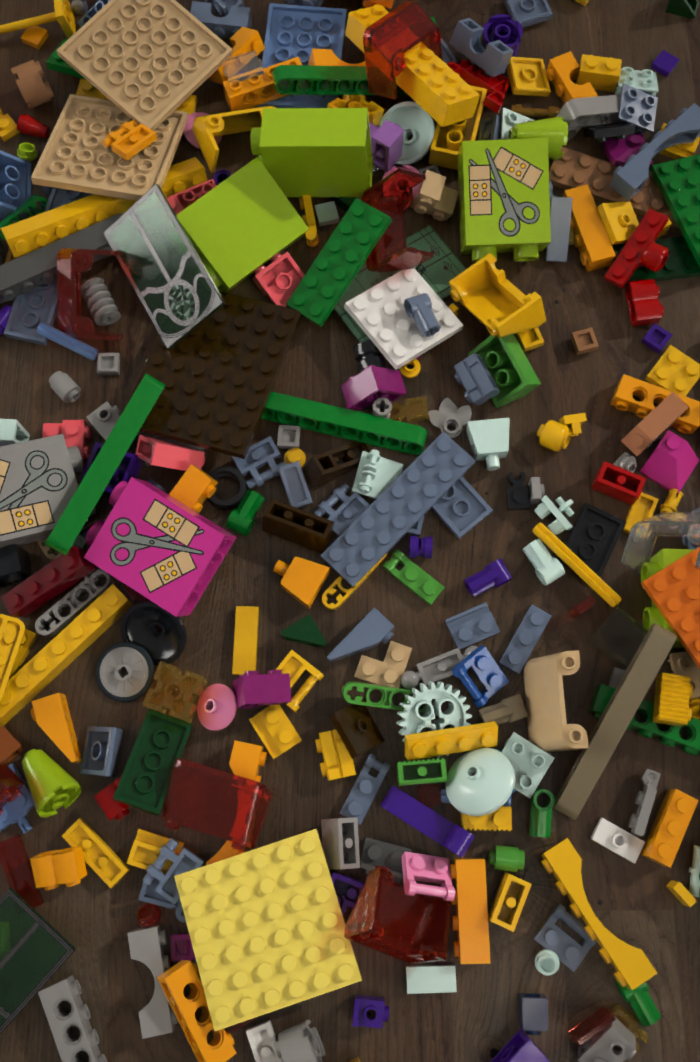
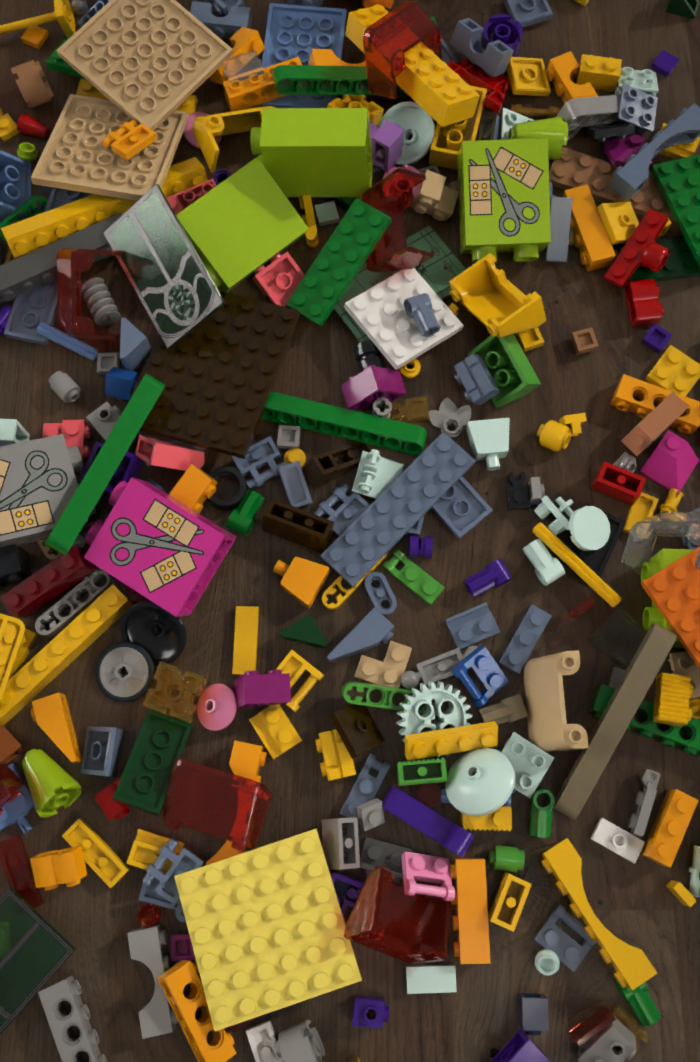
none -> blue brick [105,367,138,400]
none -> sand blue slope [120,318,152,372]
none -> light grey plate [357,798,385,831]
none -> sand blue plate [364,572,397,616]
none -> light aqua tile [568,506,610,551]

